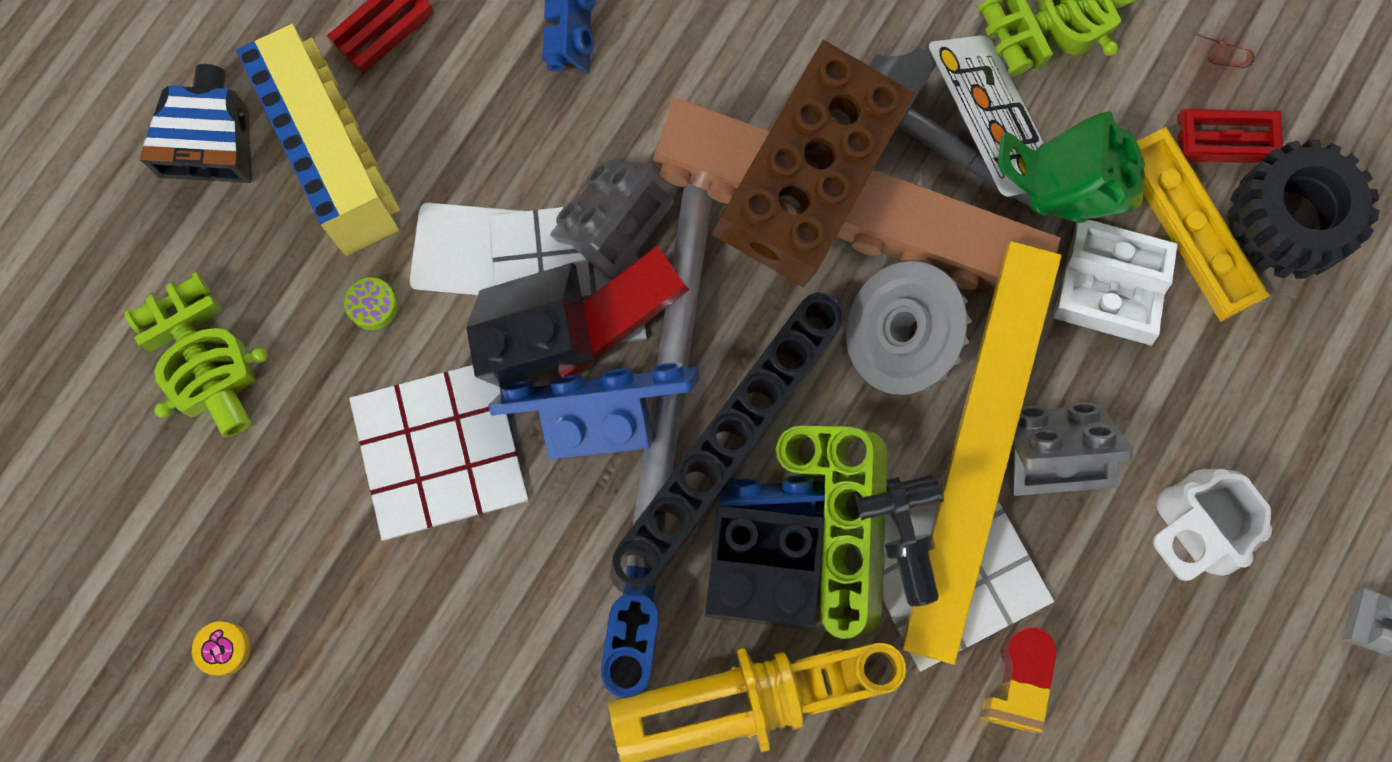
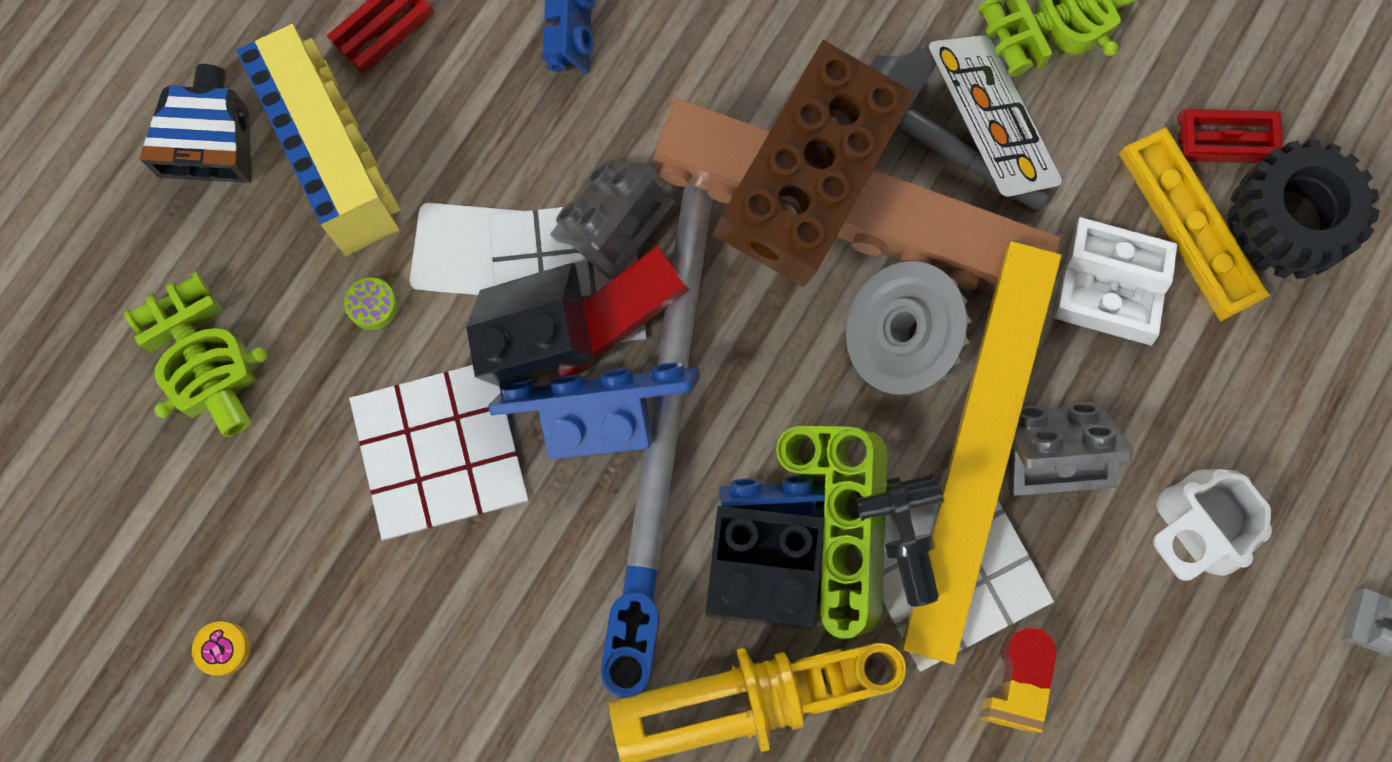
black beam [610,292,844,596] -> none
green piece [998,111,1145,223] -> none
clear red piece [1196,34,1254,68] -> none

